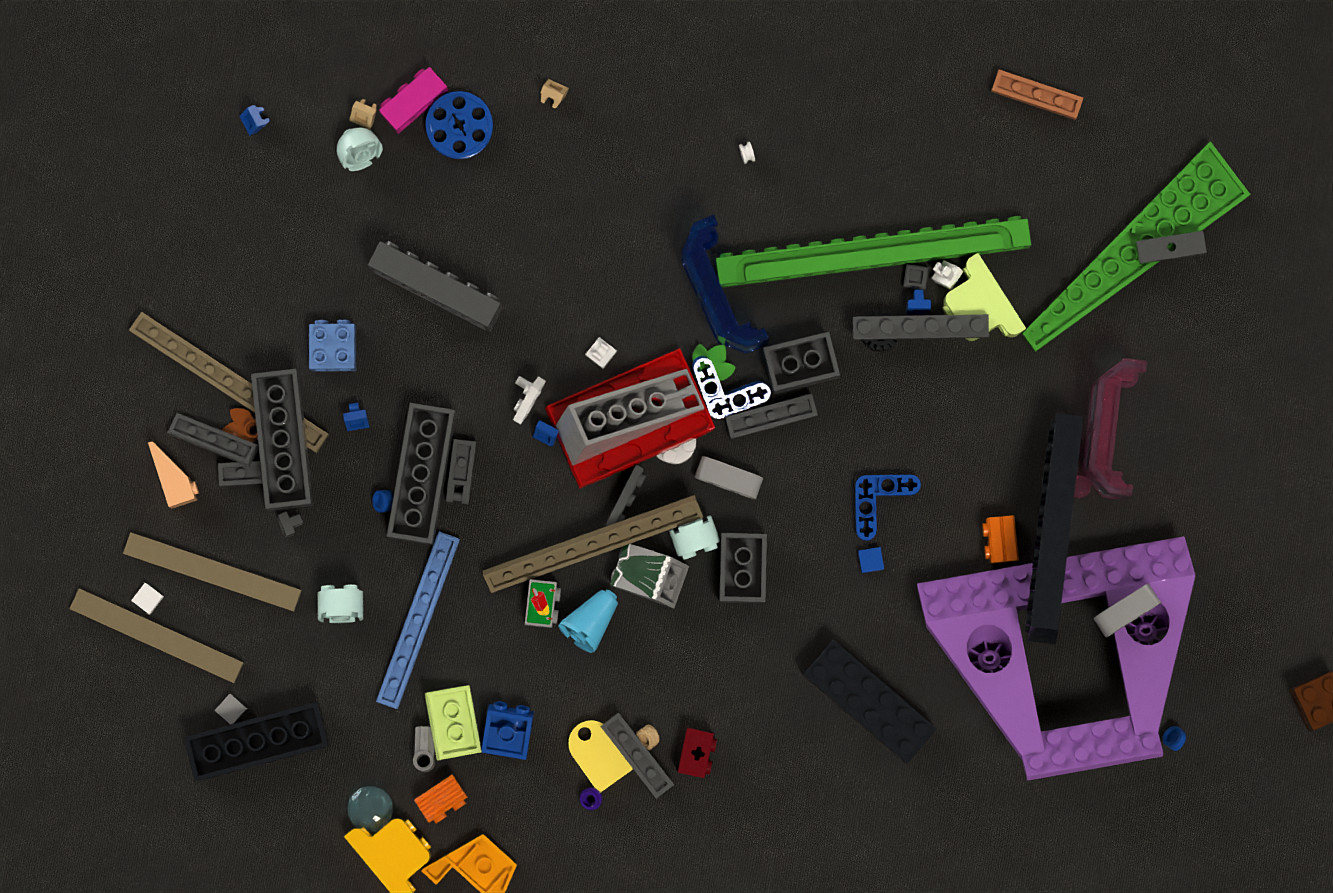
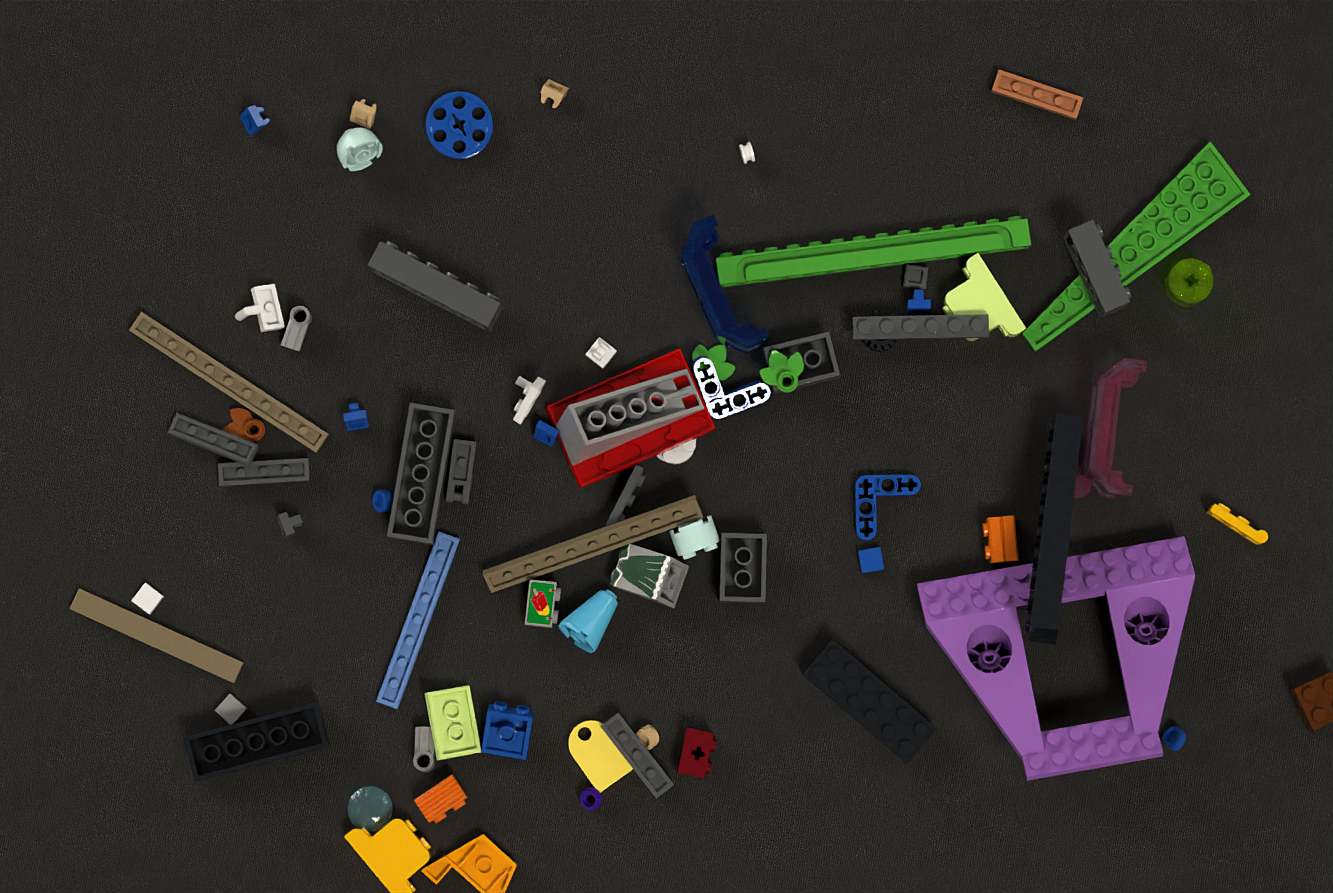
dark tan tile [123,532,302,612] -> none
light nougat slope [148,441,199,509] -> none
dark grey brick [251,369,314,511] -> none
medium blue brick [309,320,356,372] -> none
light aqua brick [317,585,363,623] -> none
dark pink brick [379,67,448,134] -> none
light grey beam [695,456,763,500] -> none
dark grey plate [725,394,818,439] -> none
white tile [931,260,963,290] -> none
light grey beam [1093,583,1161,638] -> none
dark grey tile [1136,231,1207,264] -> none
none -> white plate [235,284,285,332]
none -> light grey piece [281,306,312,352]
none -> bright green plate [760,350,804,393]
none -> dark grey brick [1063,220,1131,319]
none -> clear neon green brick [1164,258,1214,307]
none -> yellow plate [1207,503,1268,545]

